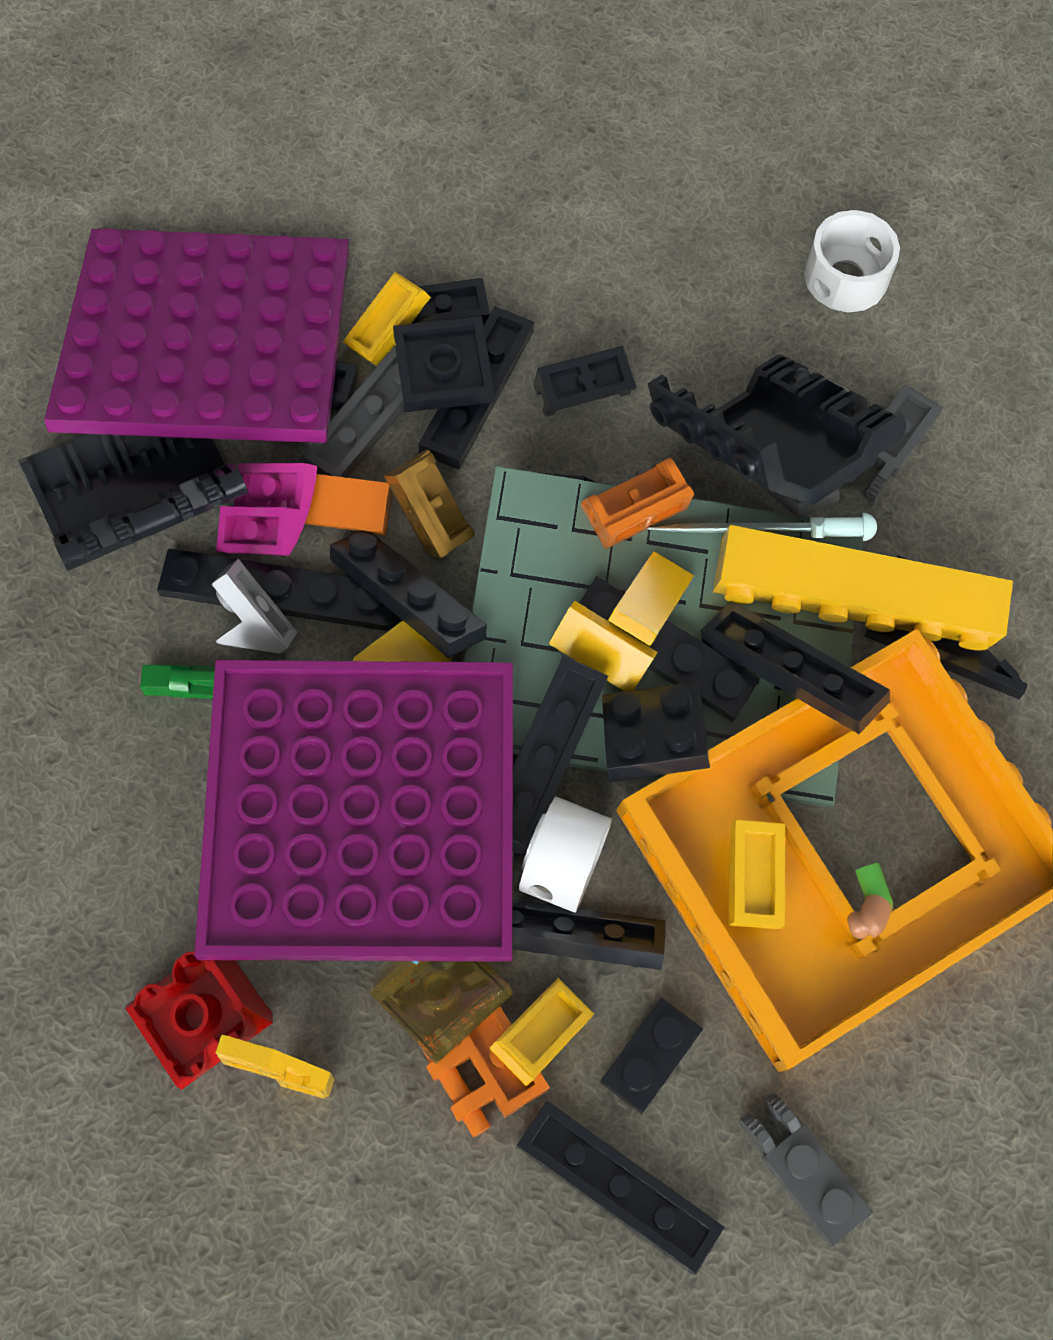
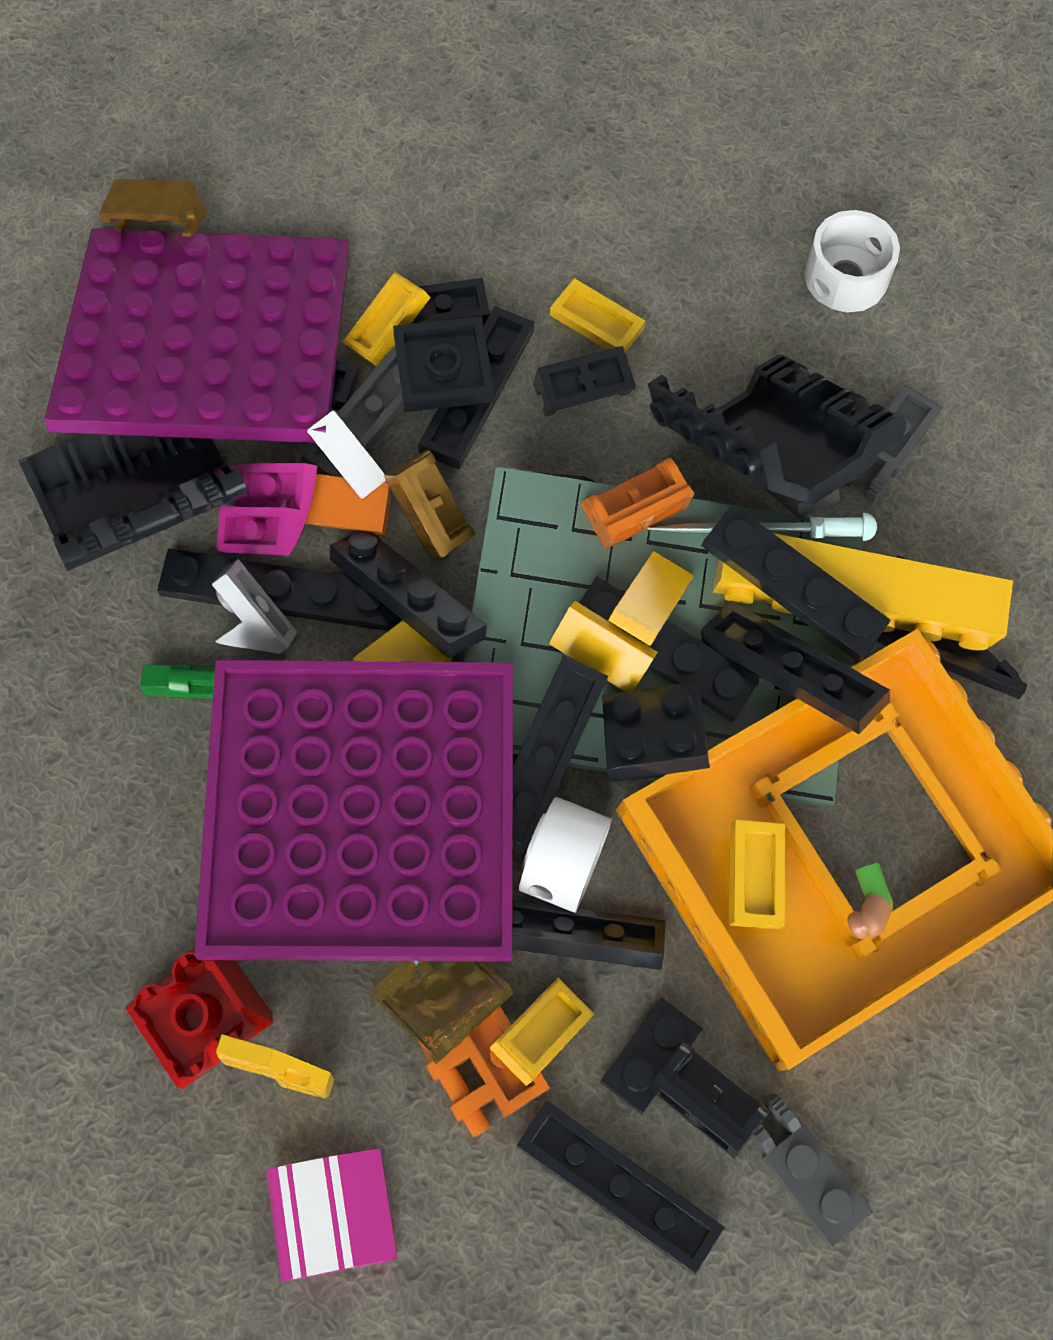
none -> pearl gold hinge [99,179,208,237]
none -> slope [266,1148,397,1282]
none -> white sticker [307,411,386,499]
none -> yellow tile [549,278,646,353]
none -> black hinge [651,1042,771,1160]
none -> black plate [701,503,891,662]

